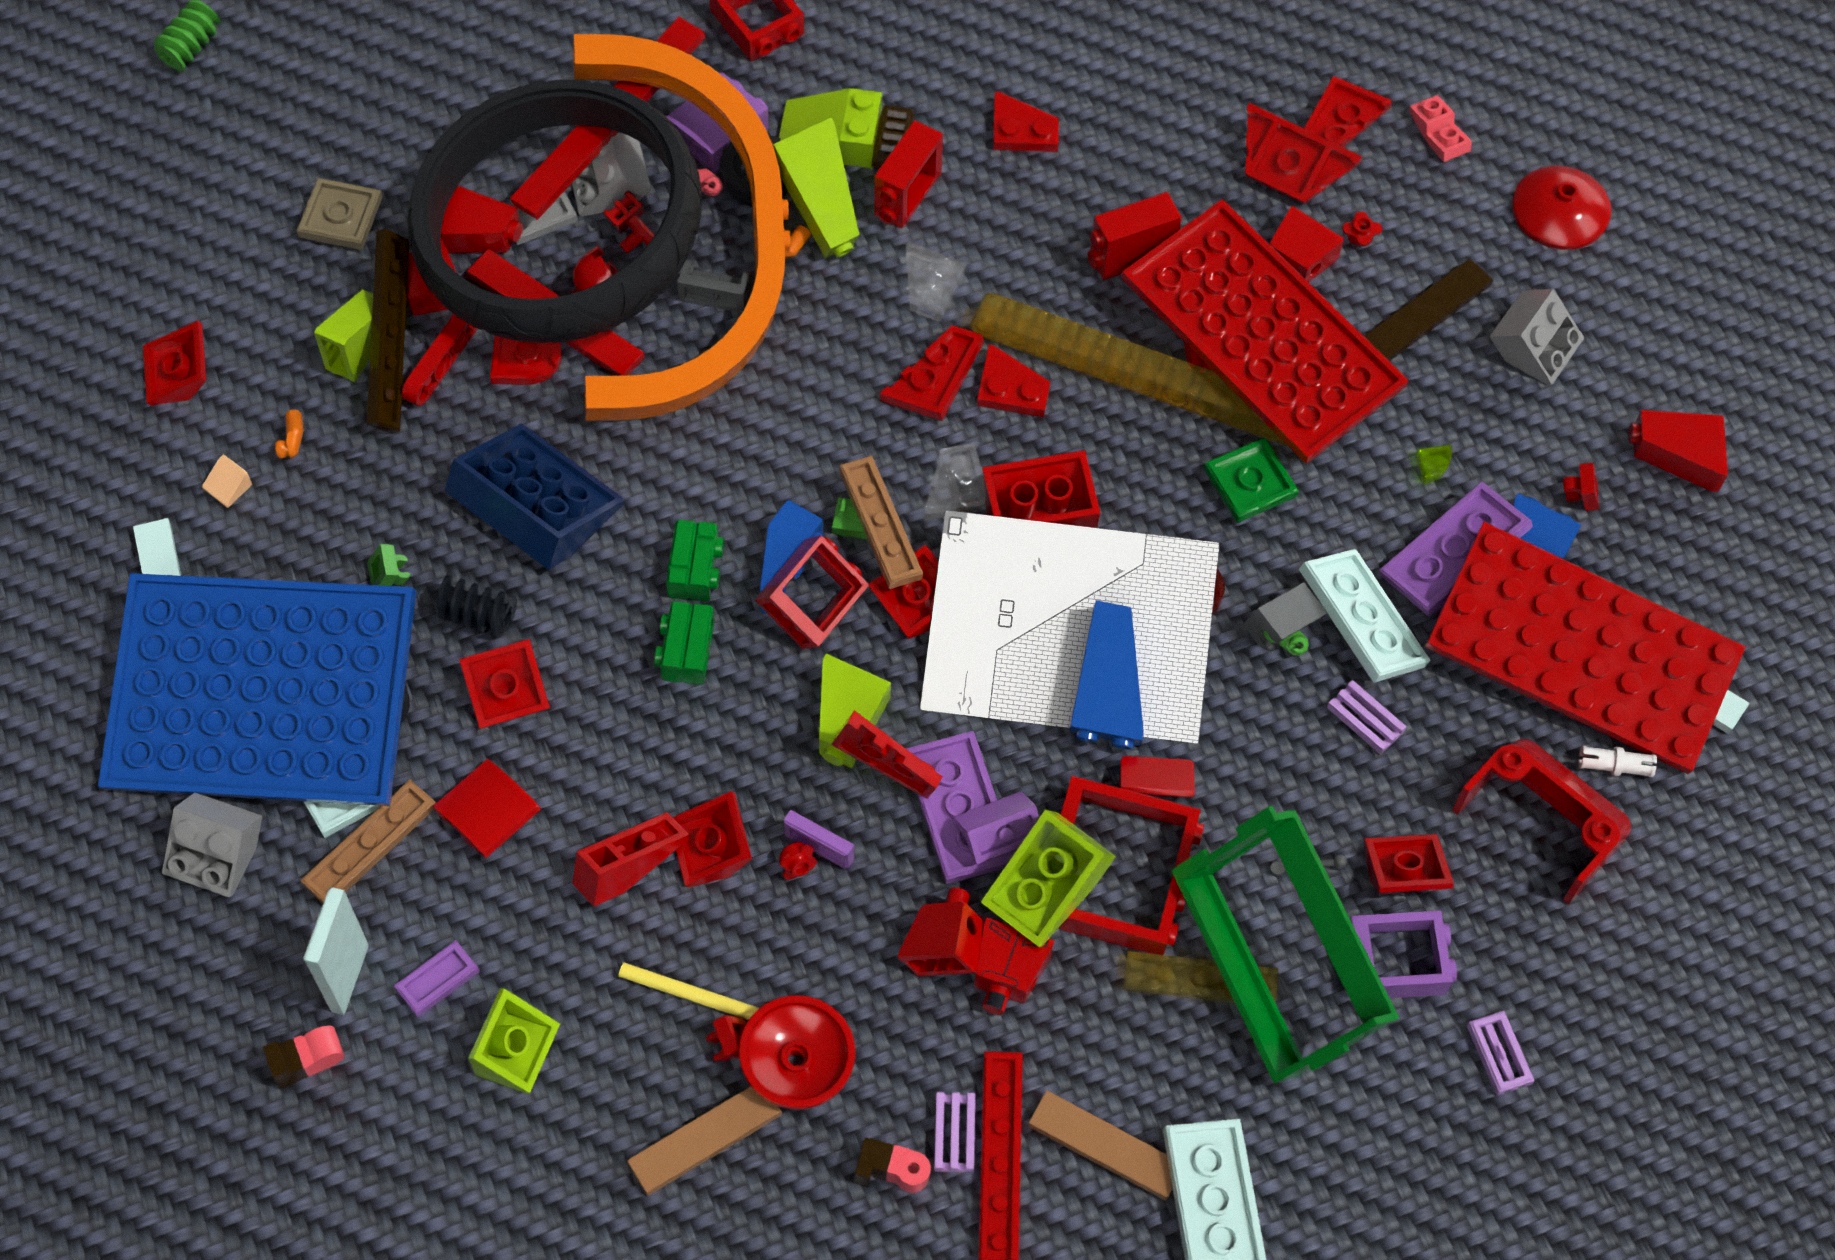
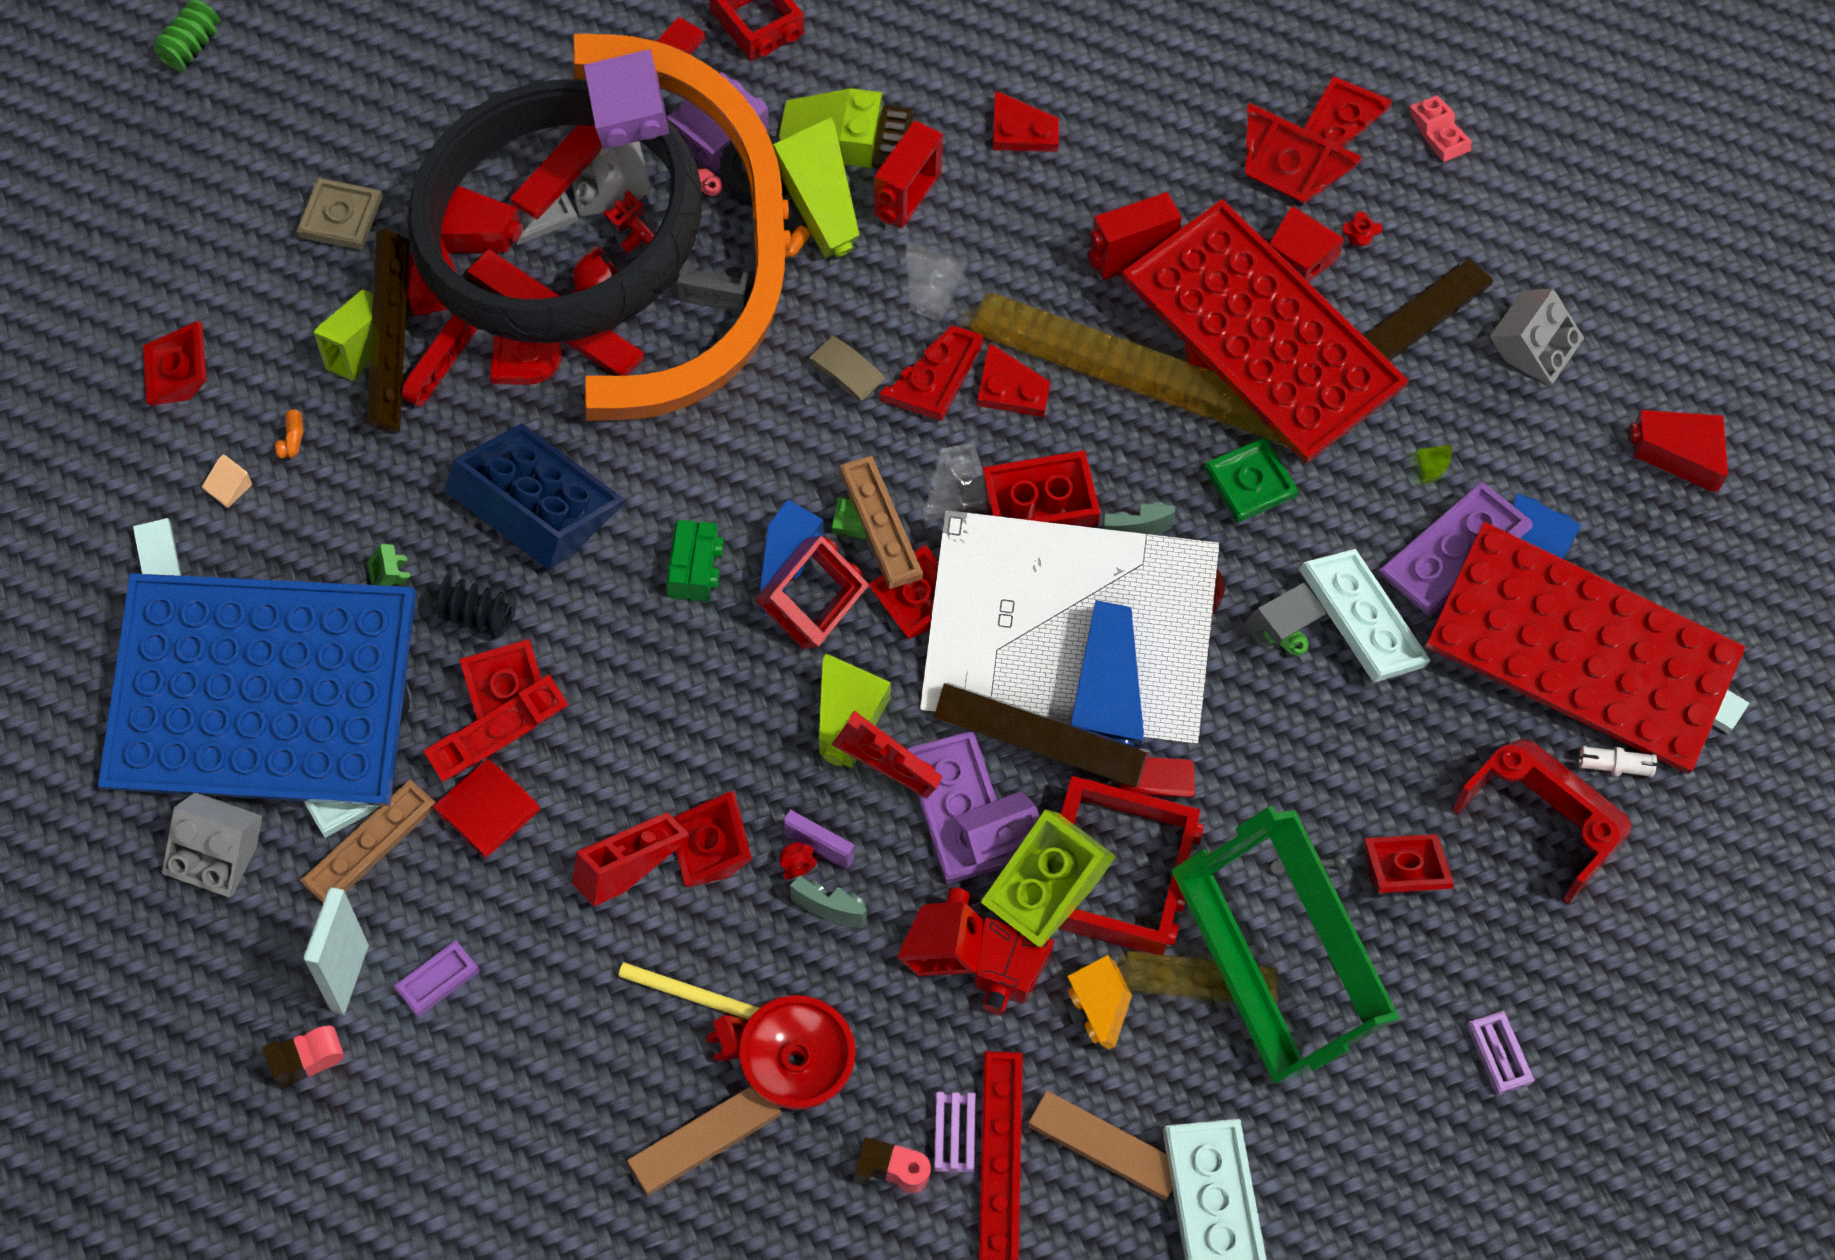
lime slope [469,988,560,1093] -> none
green brick [655,601,715,685] -> none
lavender tile [1327,680,1406,755] -> none
medium lavender window [1350,911,1457,998] -> none
red dish [1512,165,1611,250] -> none
red tile [1563,463,1599,511] -> none
none -> red slope [423,674,569,783]
none -> medium lavender brick [584,49,670,149]
none -> sand green slope [790,875,867,928]
none -> dark tan slope [809,336,885,401]
none -> dark brown tile [934,682,1150,787]
none -> light orange slope [1068,955,1132,1050]
none -> sand green slope [1102,502,1175,535]

